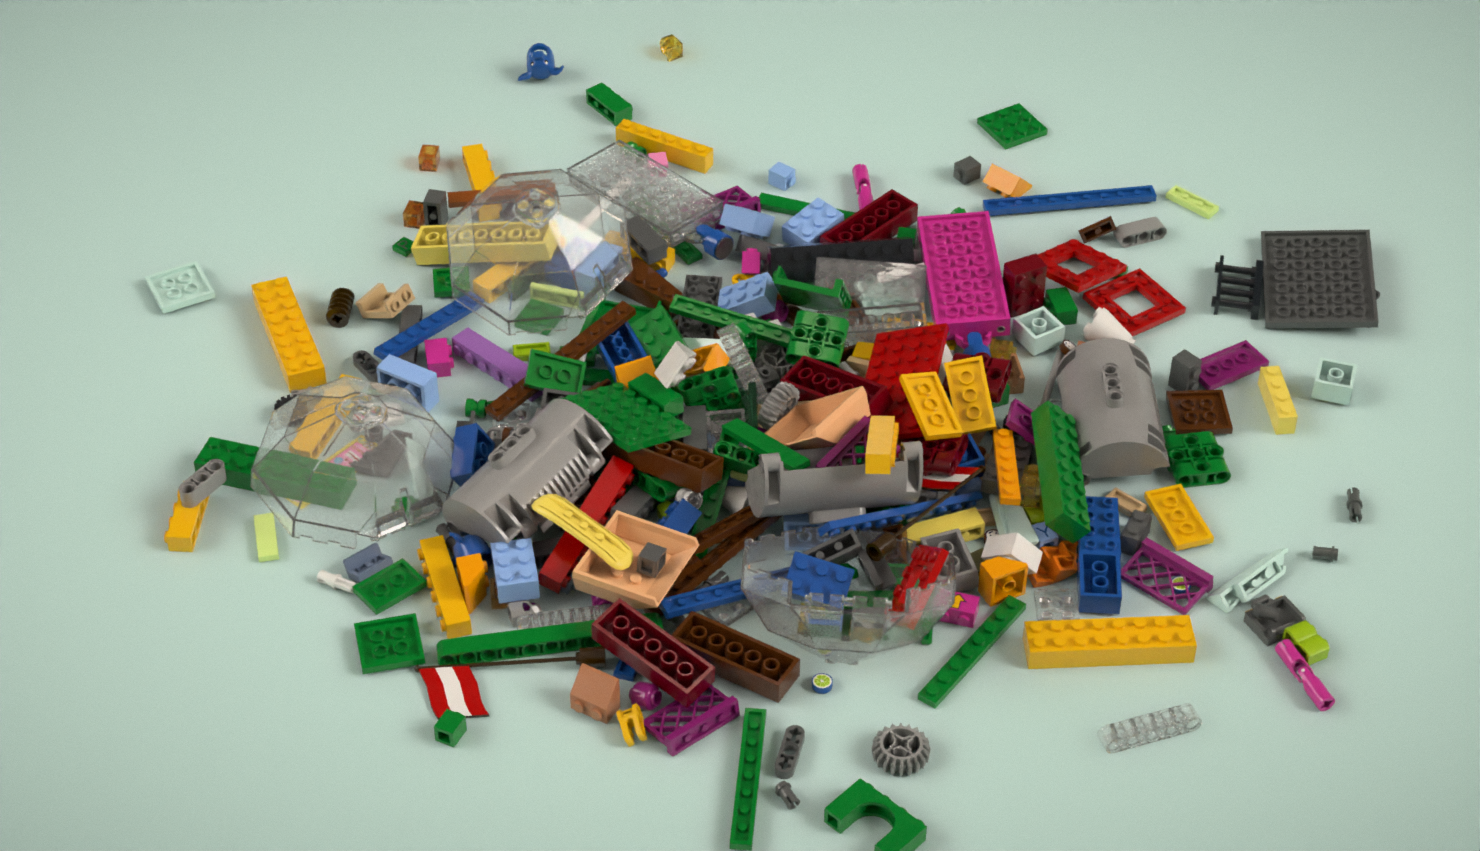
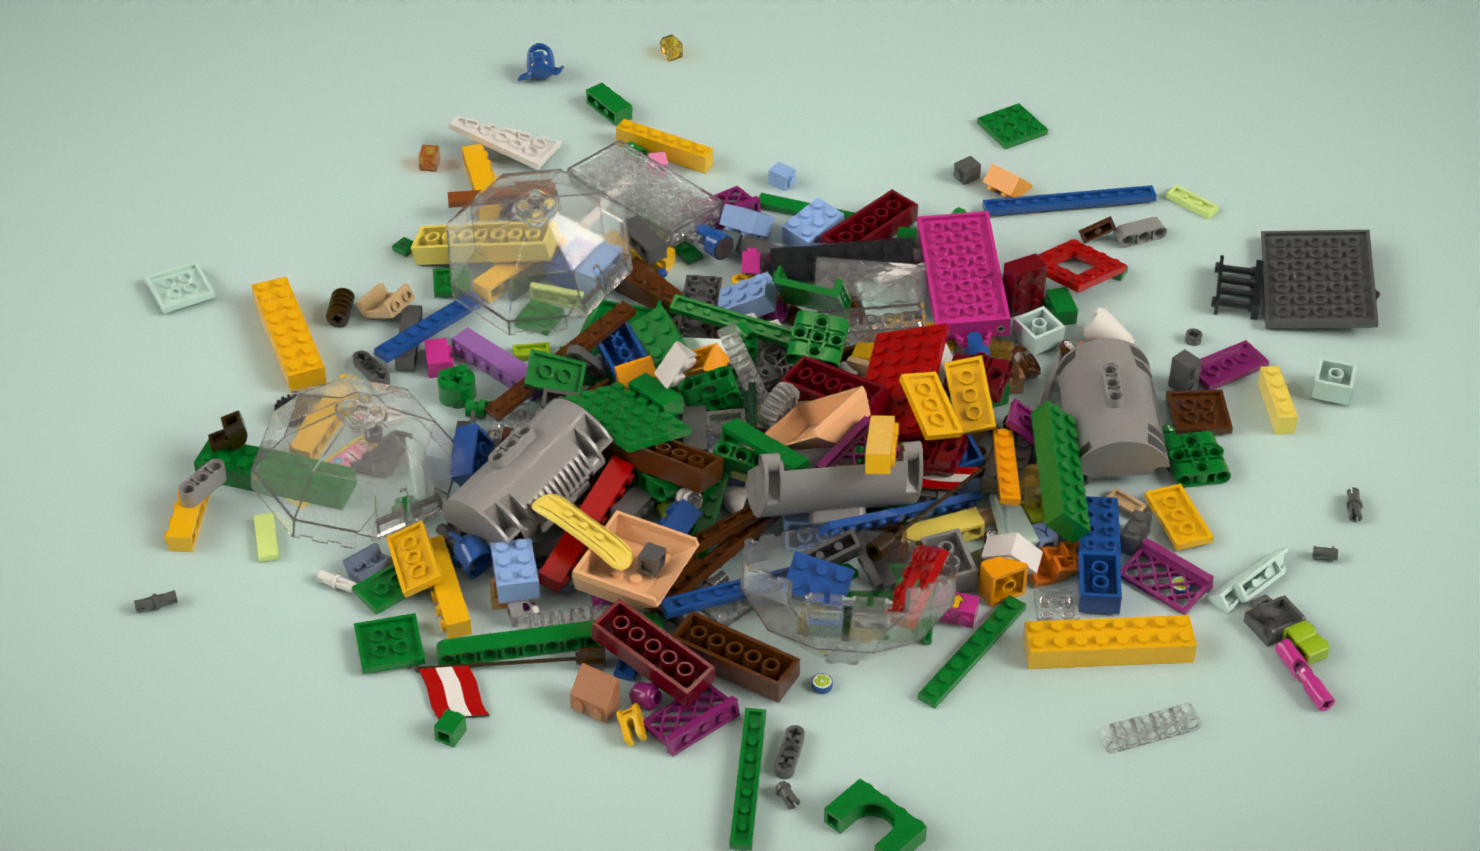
light blue brick [376,354,439,414] -> none
clear orange brick [403,200,425,229] -> none
dark grey brick [423,189,448,226] -> none
light orange slope [456,553,489,614] -> none
dark pink piece [852,164,874,210] -> none
light grey gear [872,723,930,776] -> none
red plate [1082,268,1186,336] -> none
none -> dark grey pin [134,590,178,613]
none -> dark brown brick [208,410,248,453]
none -> yellow plate [386,520,443,598]
none -> green brick [437,364,477,409]
none -> white wing [448,115,562,170]
none -> dark grey beam [566,345,608,379]
none -> reddish brown tile [1012,344,1041,378]
none -> dark grey bush [1185,328,1203,346]

